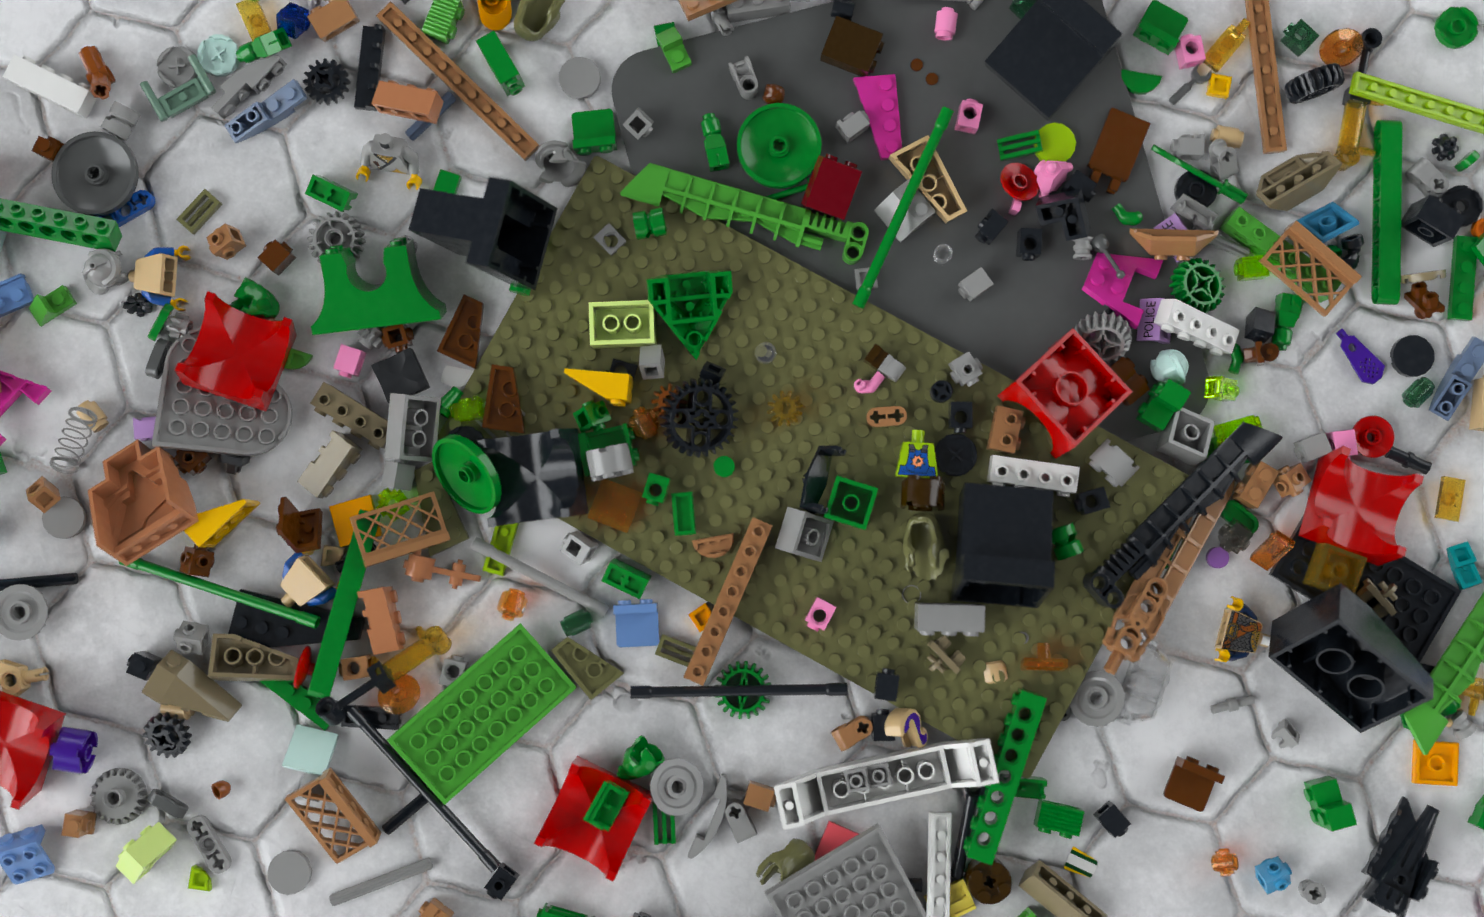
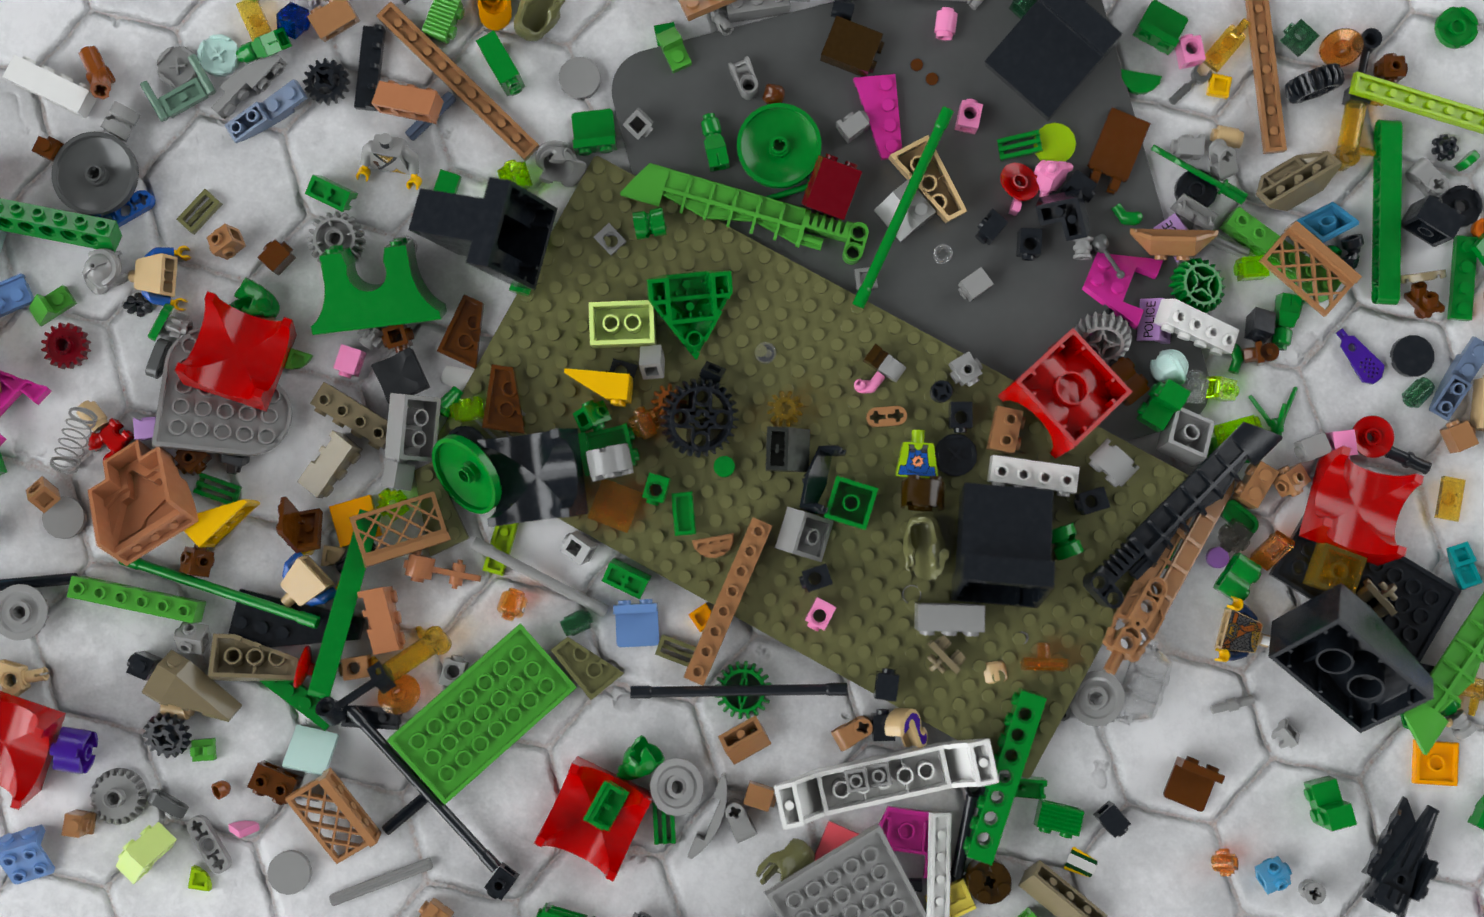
none -> dark red gear [41,323,91,369]
none -> bright green brick [67,575,206,623]
none -> red animal [88,418,134,461]
none -> bright green tile [190,738,217,762]
none -> green tile [193,473,242,504]
none -> bright pink tile [228,821,260,838]
none -> reddish brown brick [247,760,303,805]
none -> clear neon green brick [497,160,533,189]
none -> medium nougat brick [718,715,772,765]
none -> pearl dark grey slope [766,426,810,472]
none -> black brick [799,563,833,592]
none -> dark pink wing [879,806,930,878]
none -> clear bracket [1184,369,1209,404]
none -> green brick [1213,552,1262,601]
none -> green plant [1248,387,1298,436]
none -> reddish brown brick [1373,53,1408,84]
none -> medium nougat brick [1439,419,1479,453]

